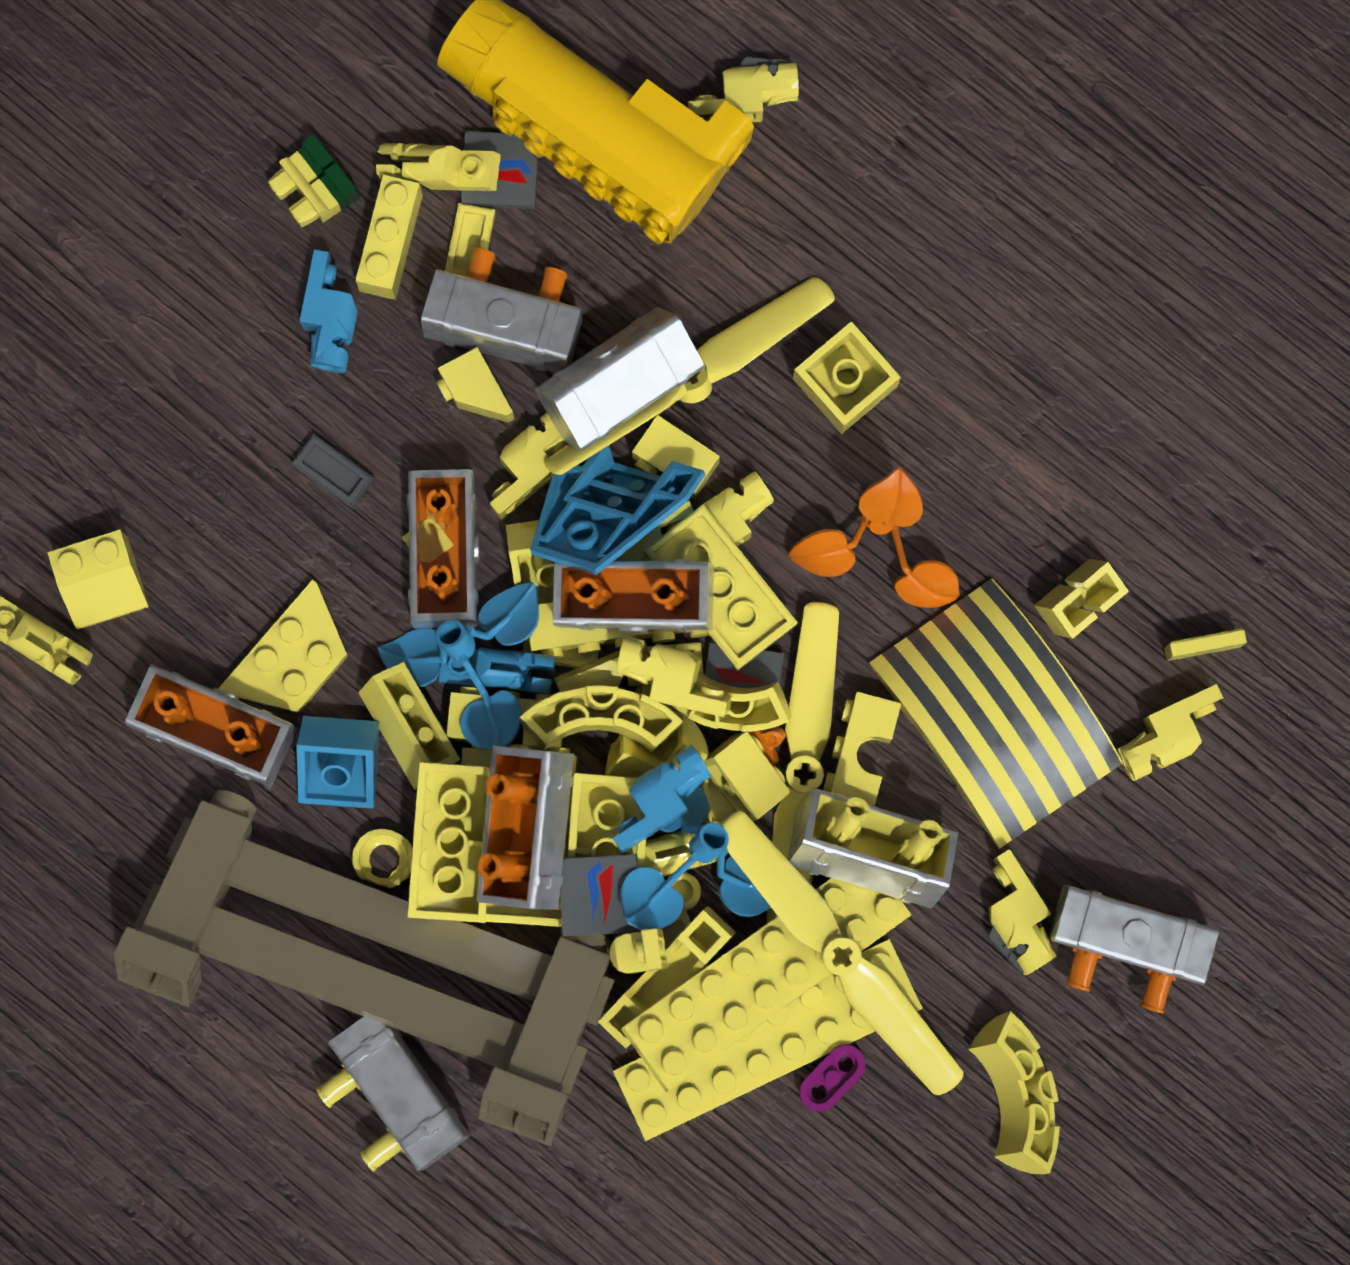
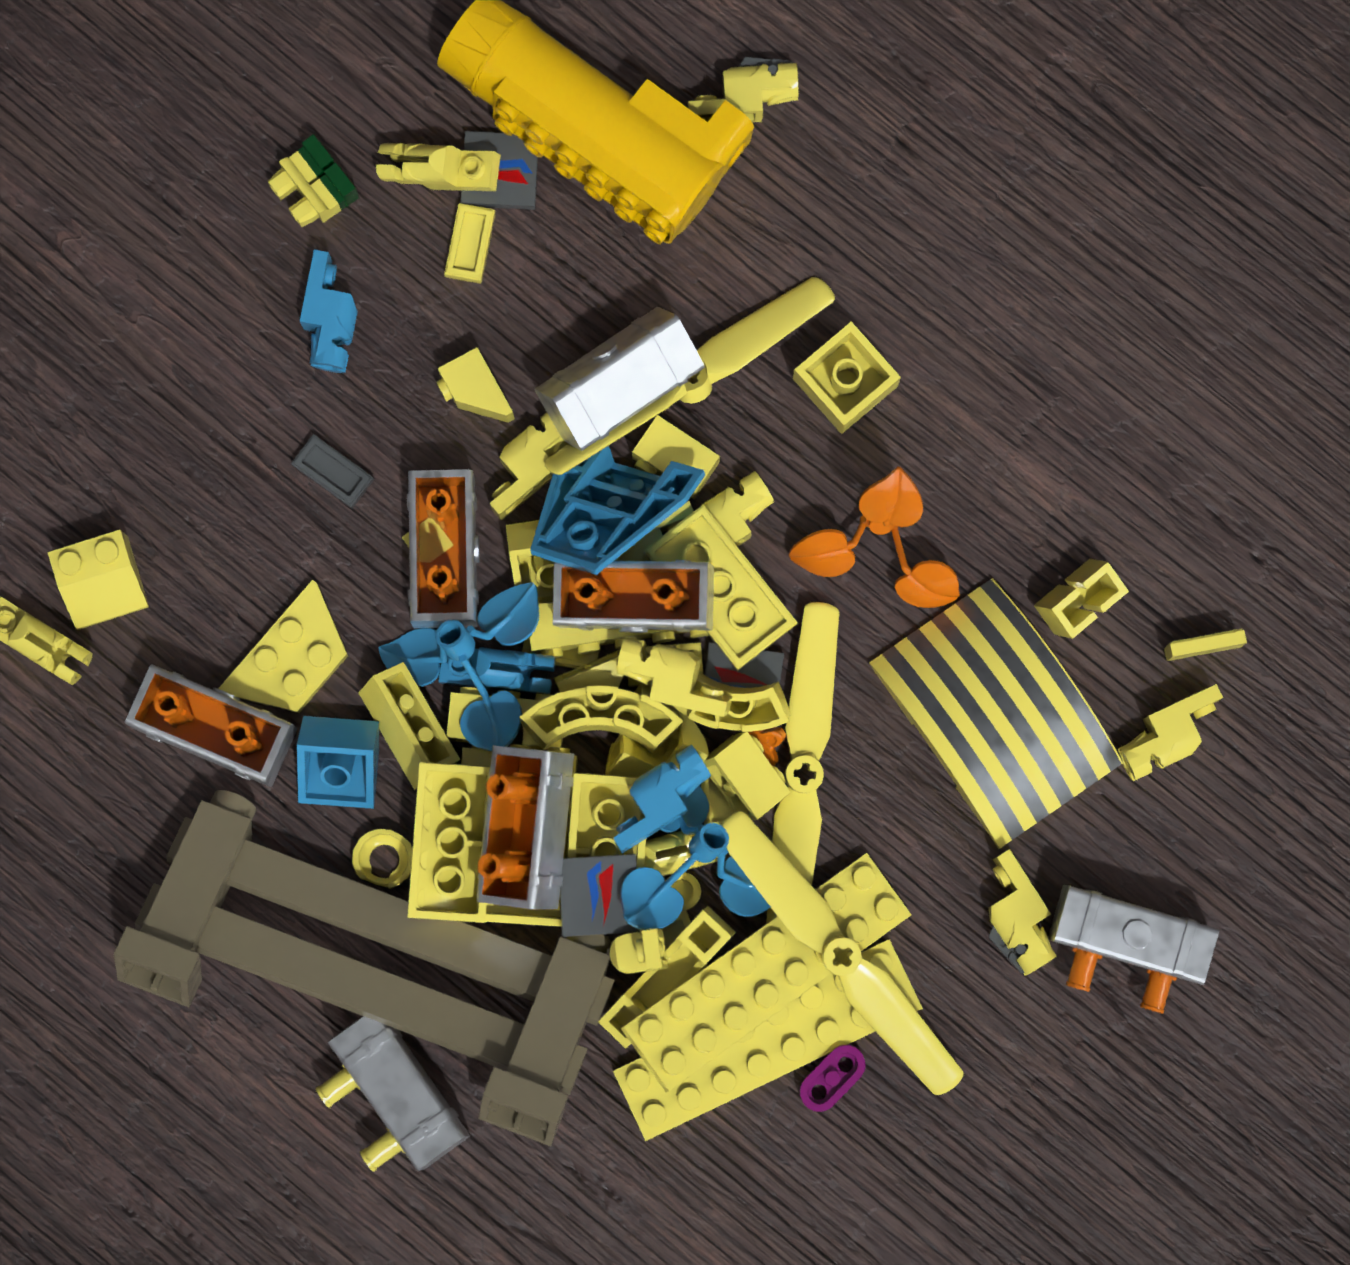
light yellow brick [356,175,423,300] -> none
flat silver piece [421,248,582,373] -> none
piece [787,787,958,908] -> none
light yellow arch [823,692,901,806] -> none
light yellow brick [968,1011,1060,1174] -> none

